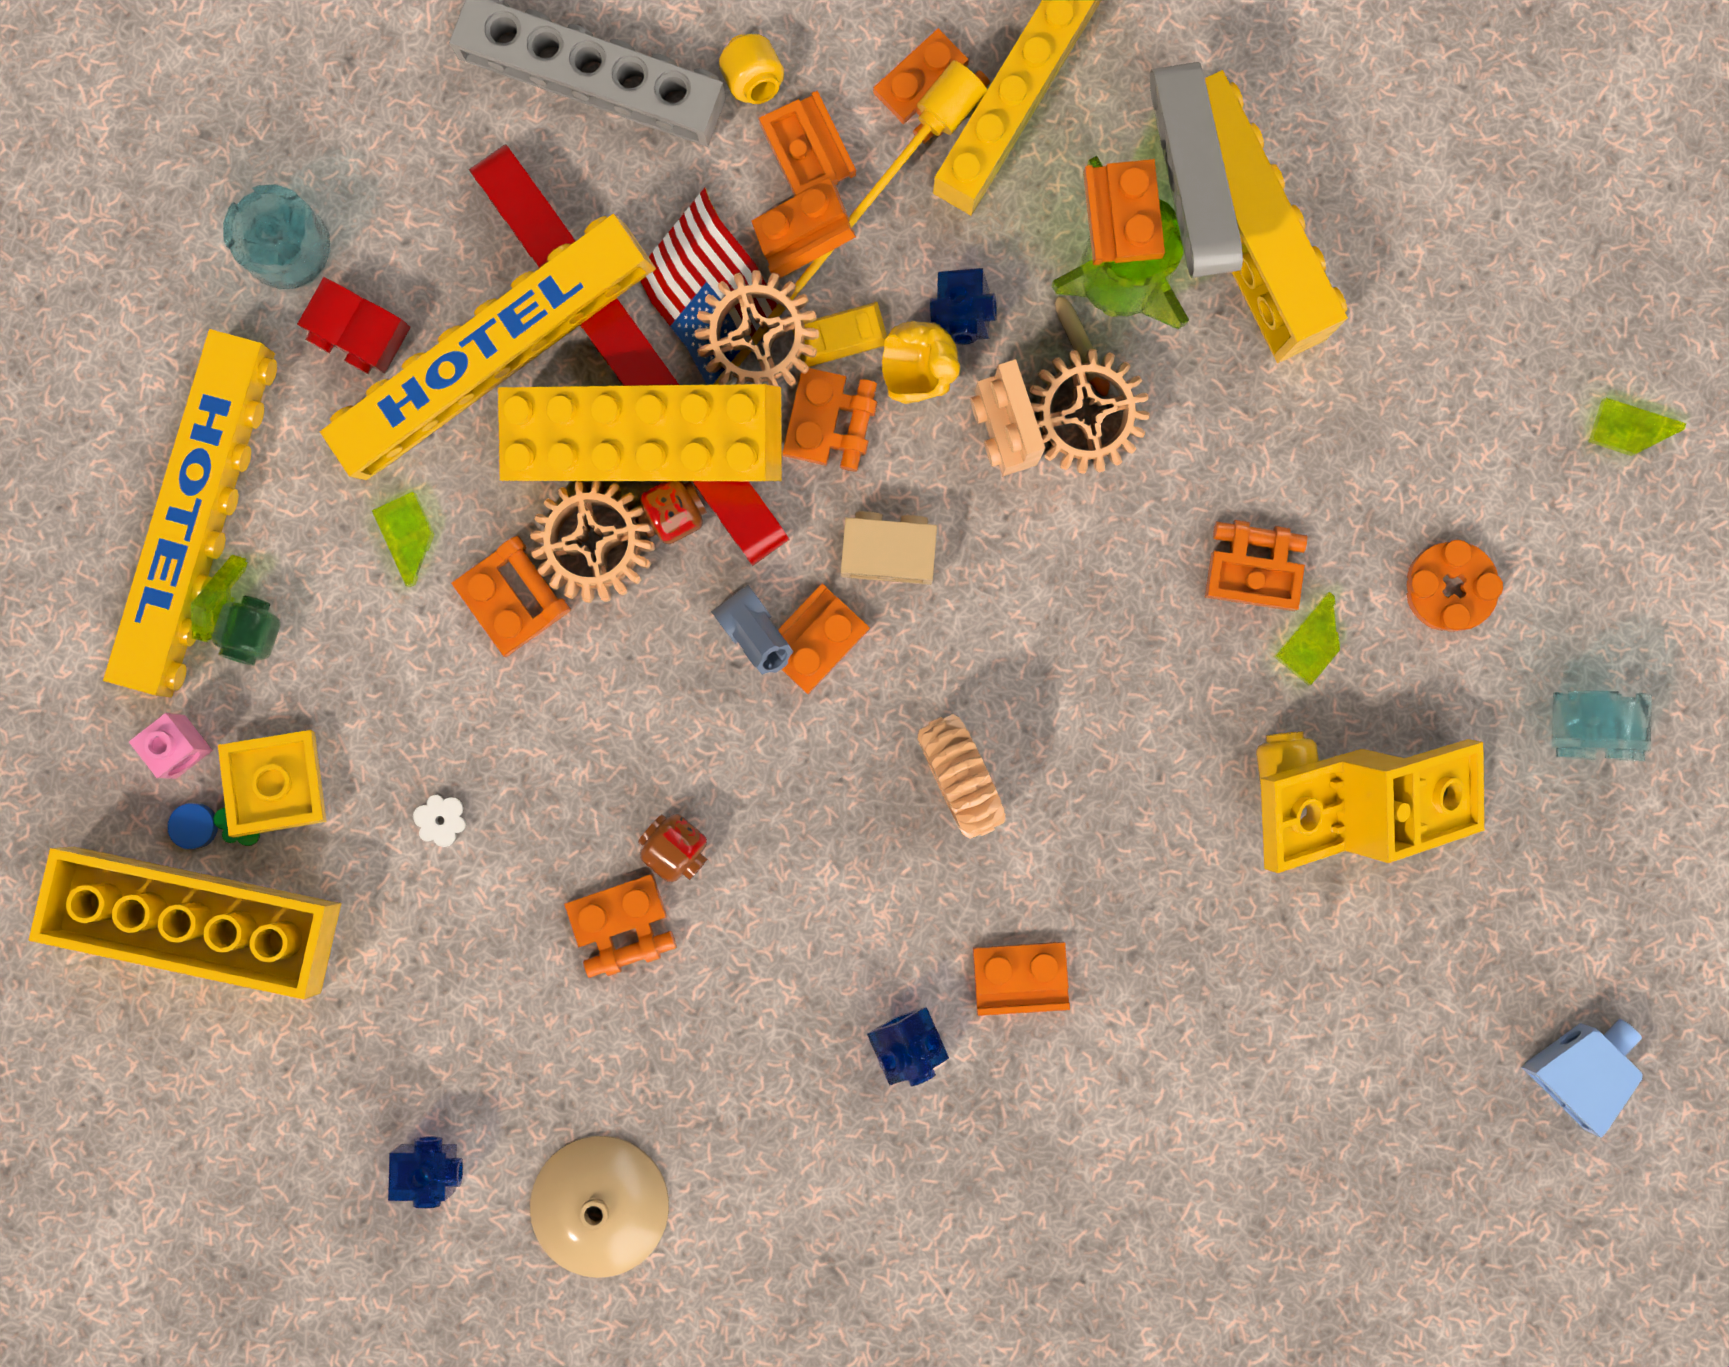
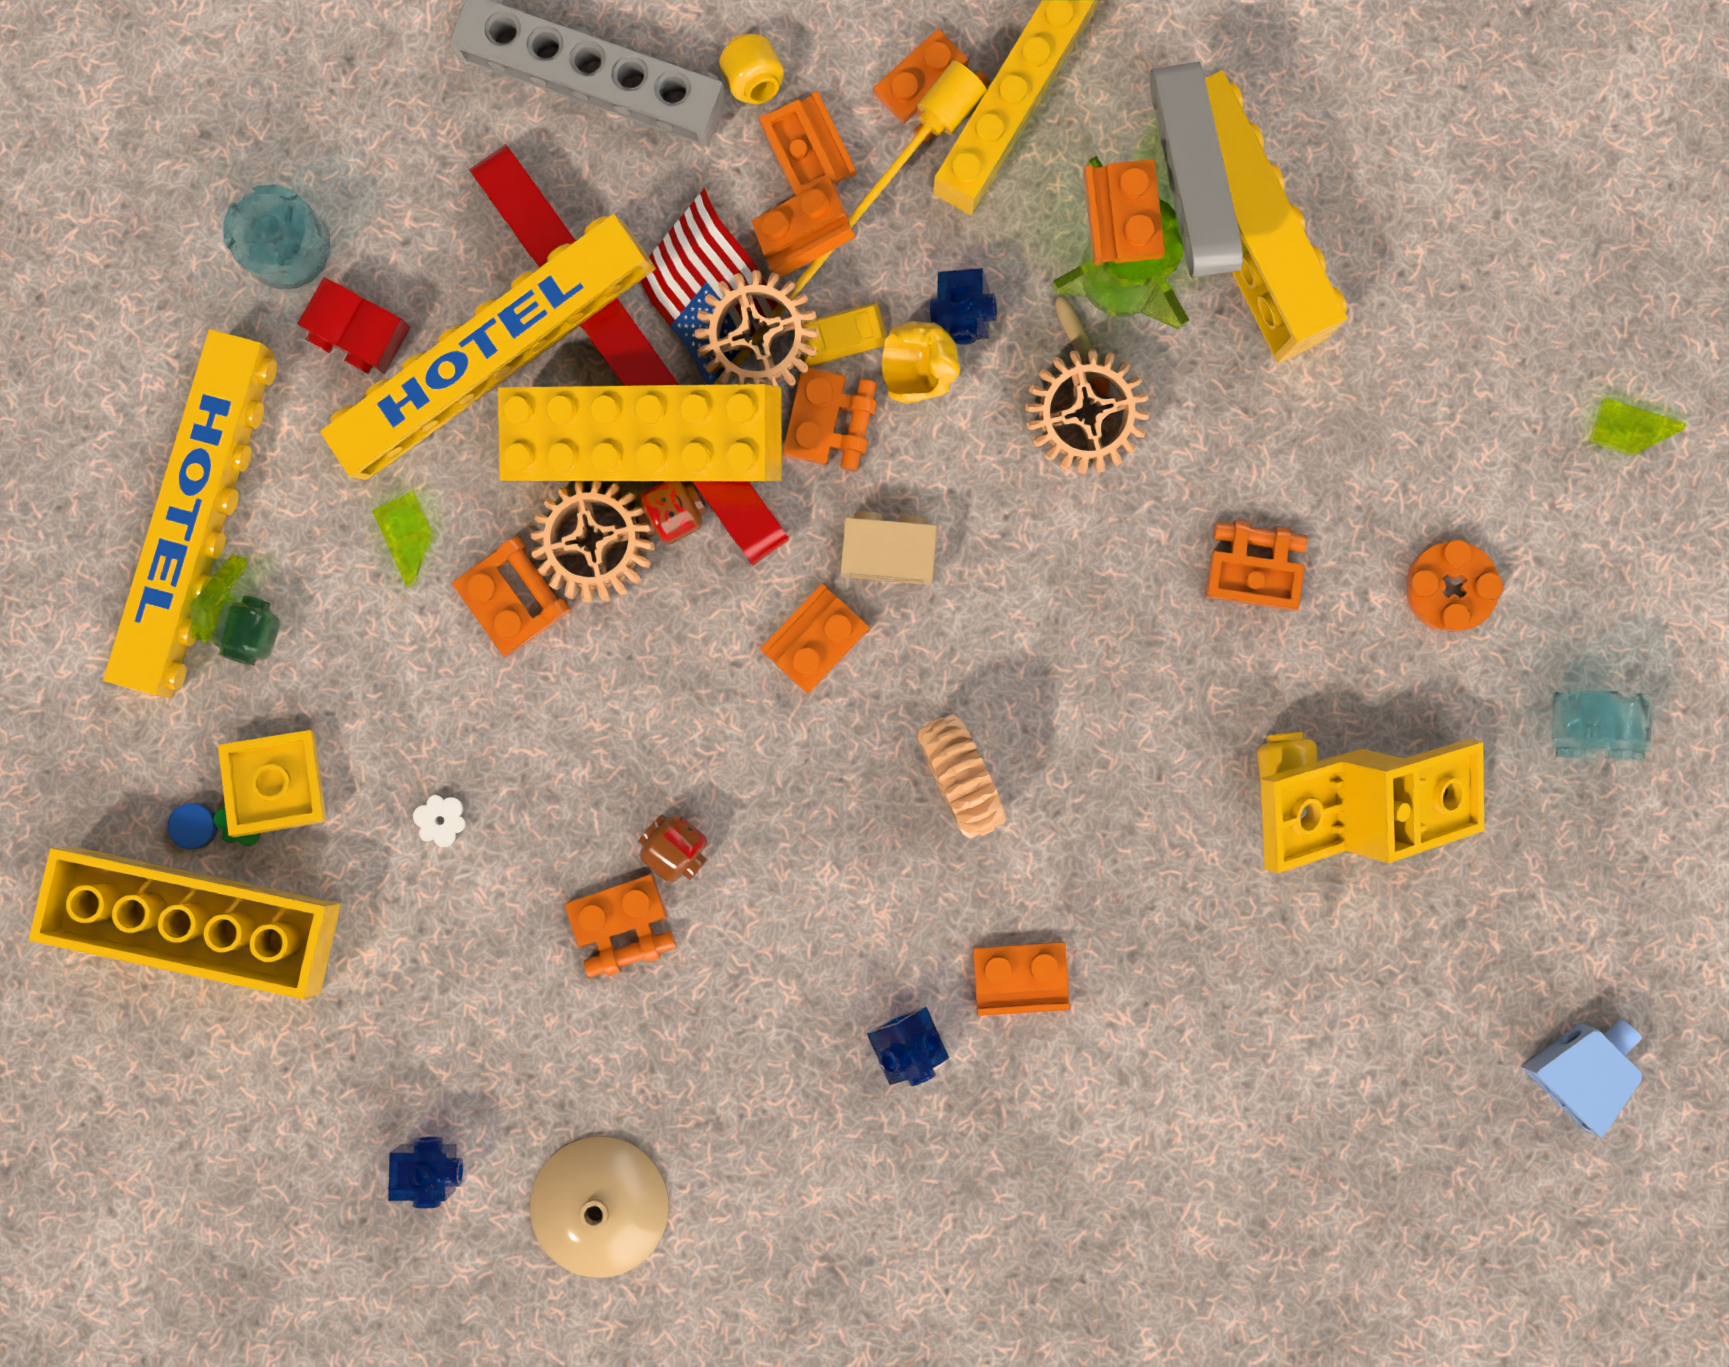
bright pink brick [129,713,213,779] -> none
sand blue piece [711,585,794,675] -> none
light nougat plate [970,359,1045,477] -> none
clear neon green tile [1273,592,1340,686] -> none

